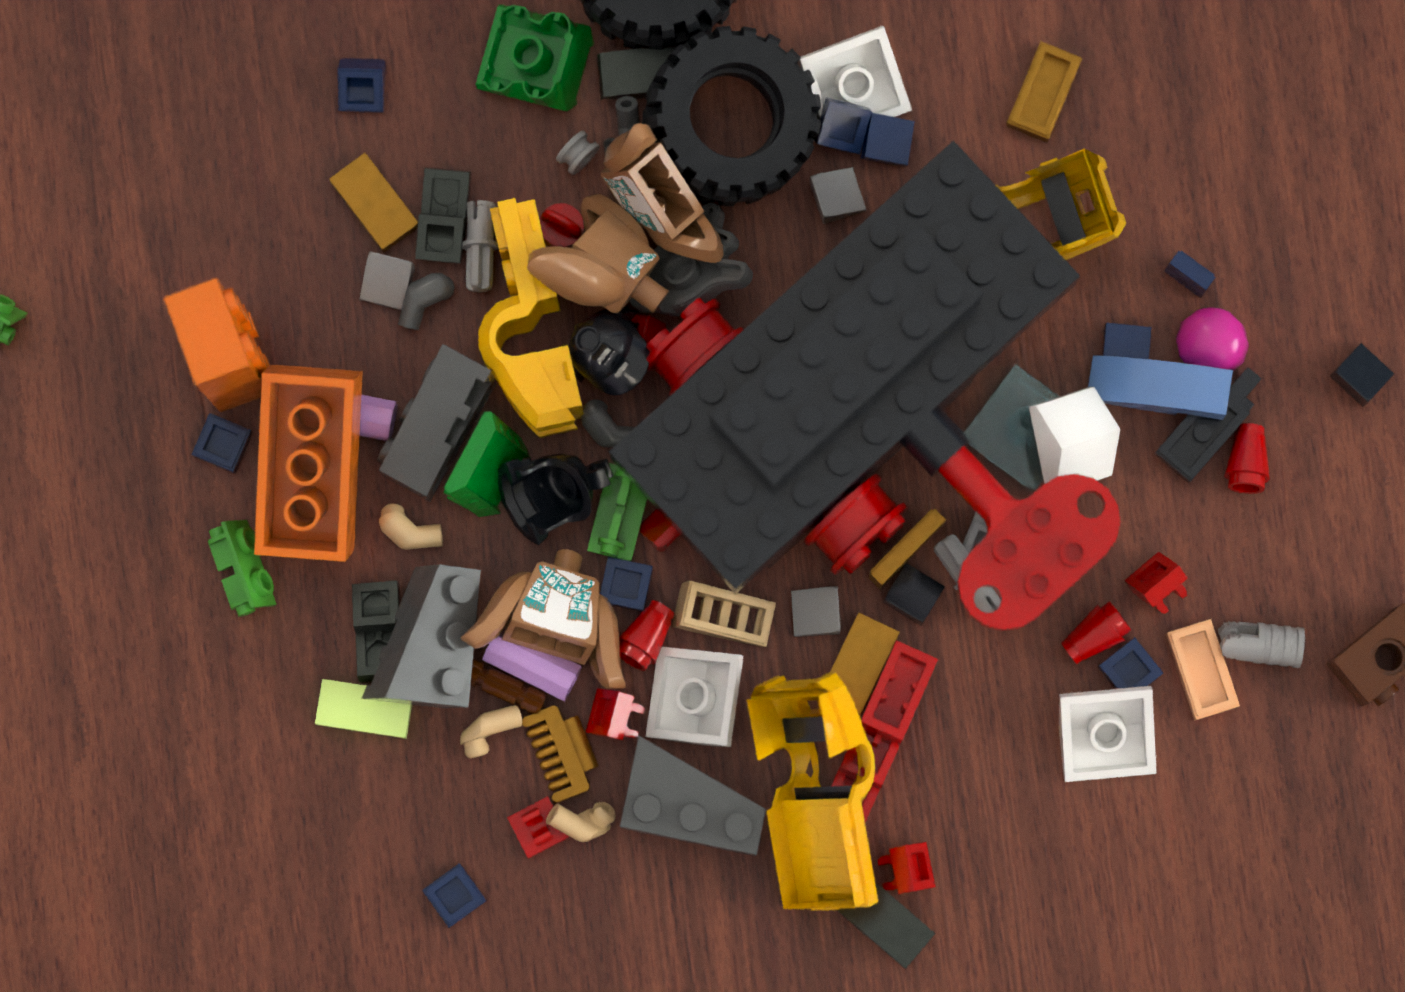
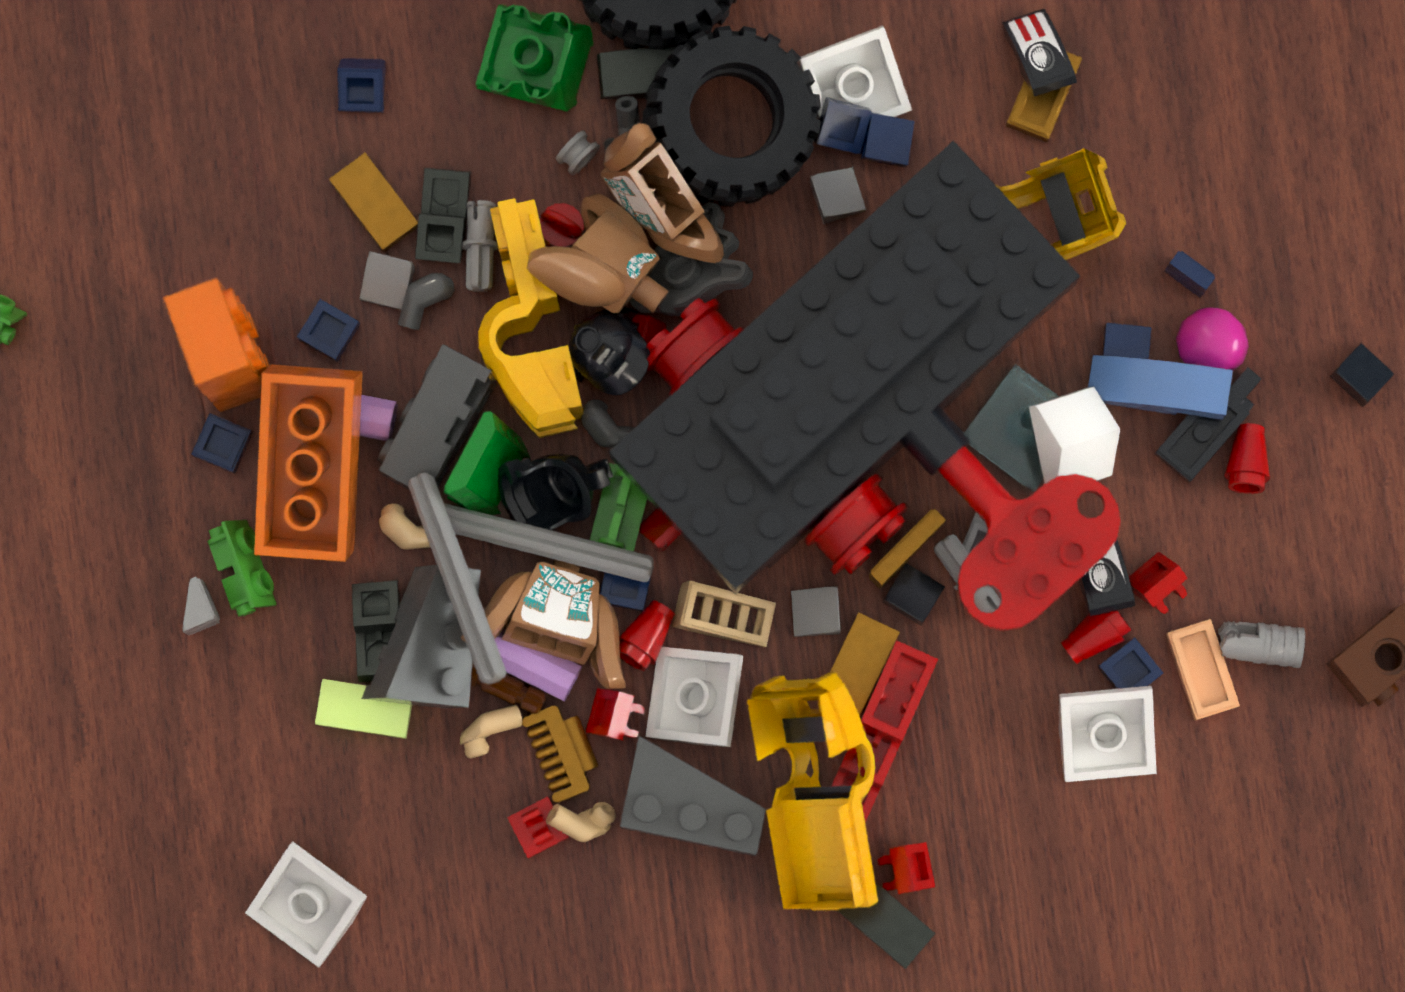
dark blue tile [422,863,487,928] -> none
none -> light grey slope [183,577,221,636]
none -> white slope [245,842,367,967]
none -> dark blue tile [297,299,361,362]
none -> light grey axle [408,472,506,684]
none -> light grey axle [444,503,654,582]
none -> slope [1002,8,1077,97]
none -> slope [1079,540,1135,616]

